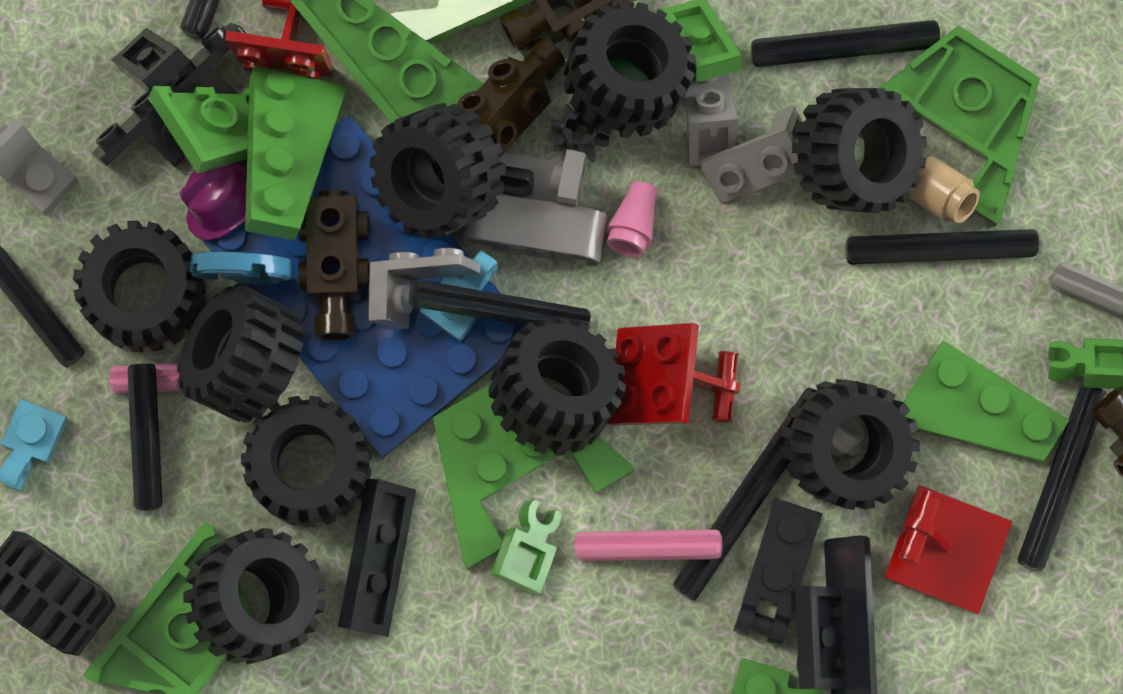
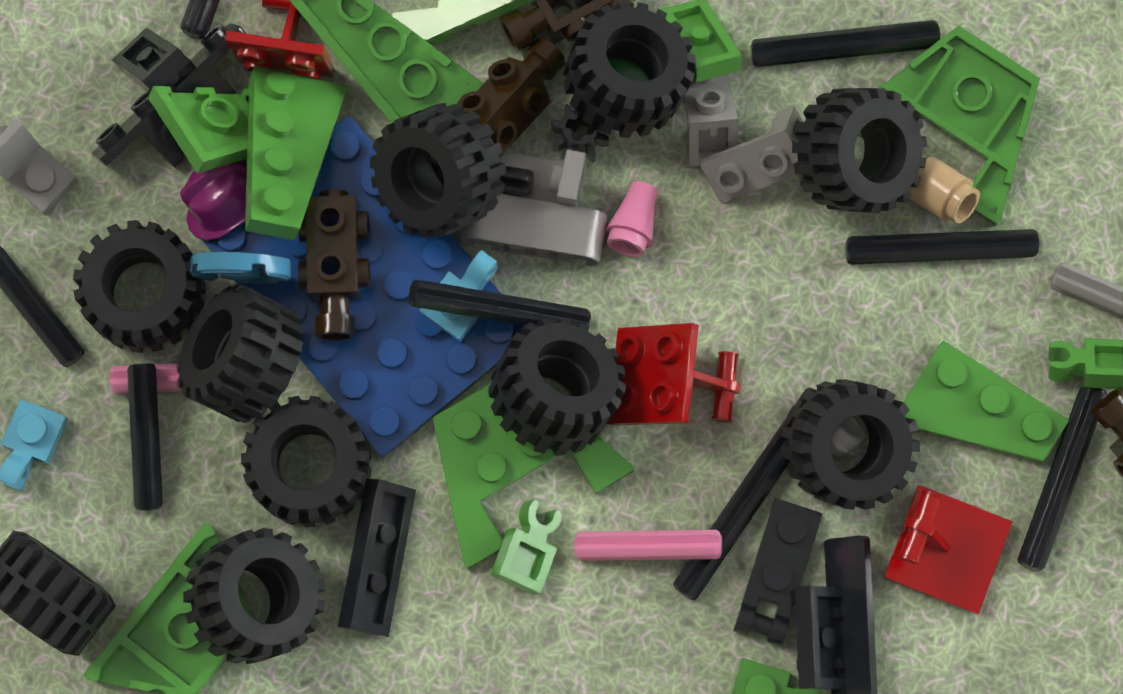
light grey bracket [368,248,480,330] -> none

